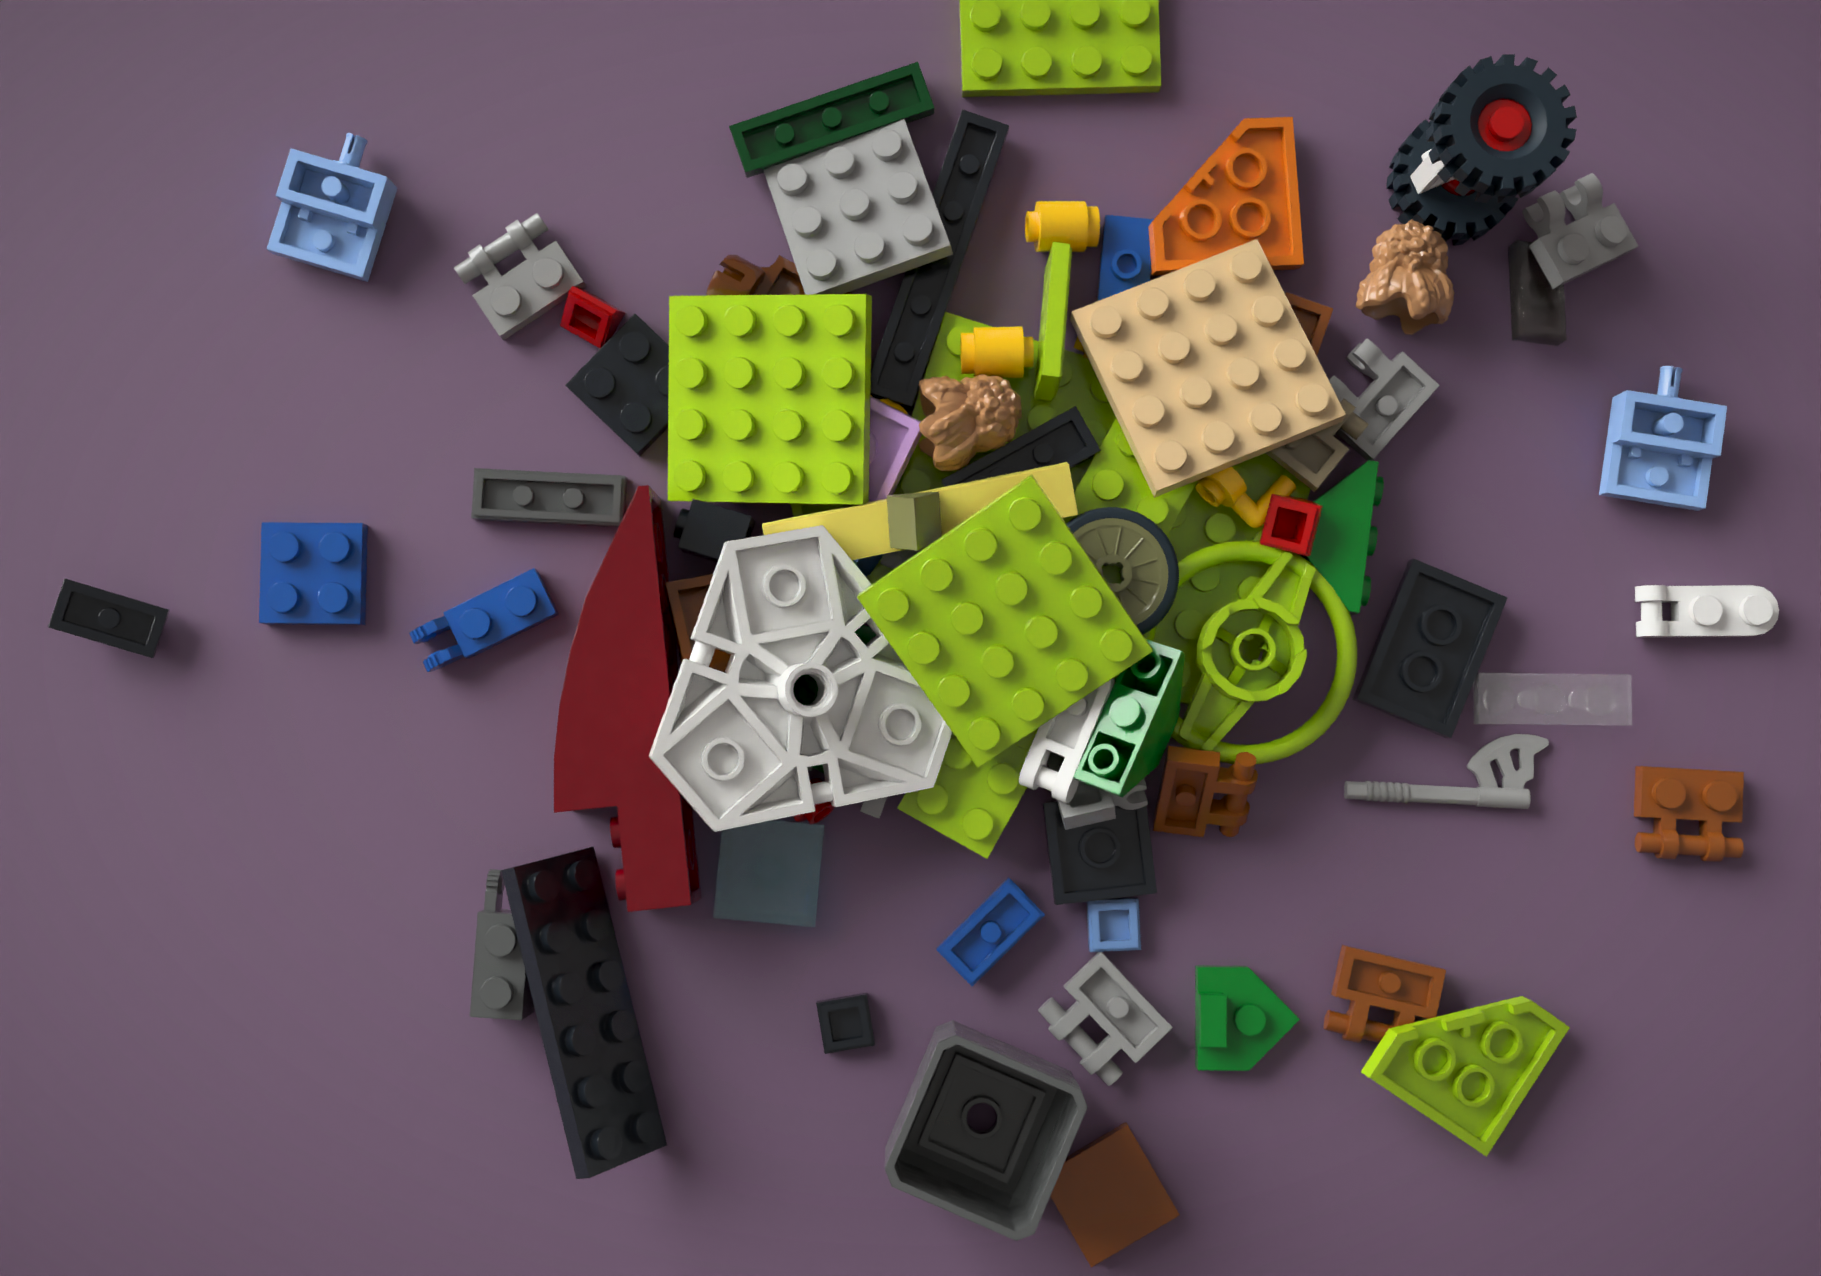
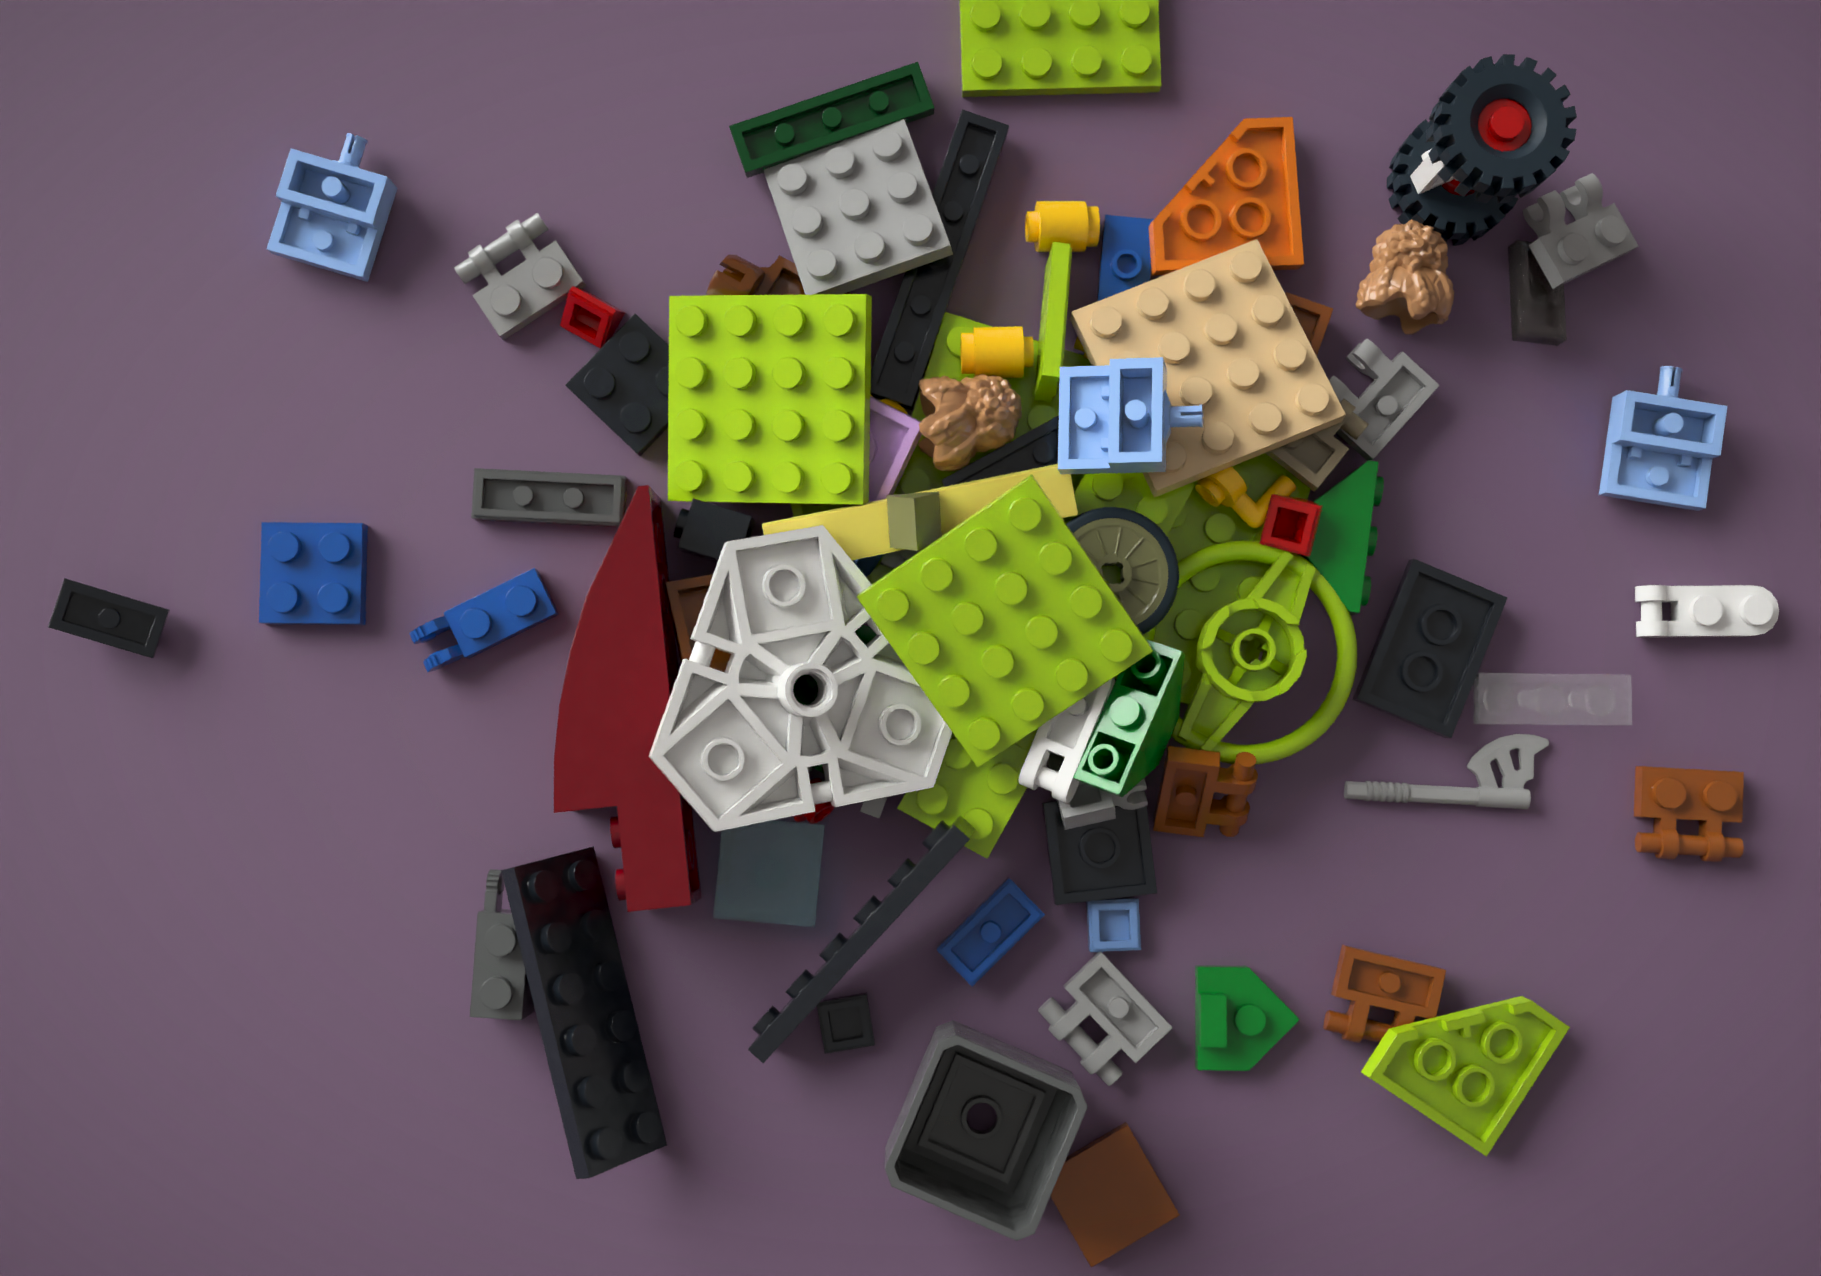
none -> black plate [748,815,975,1063]
none -> light blue plate [1058,357,1204,474]

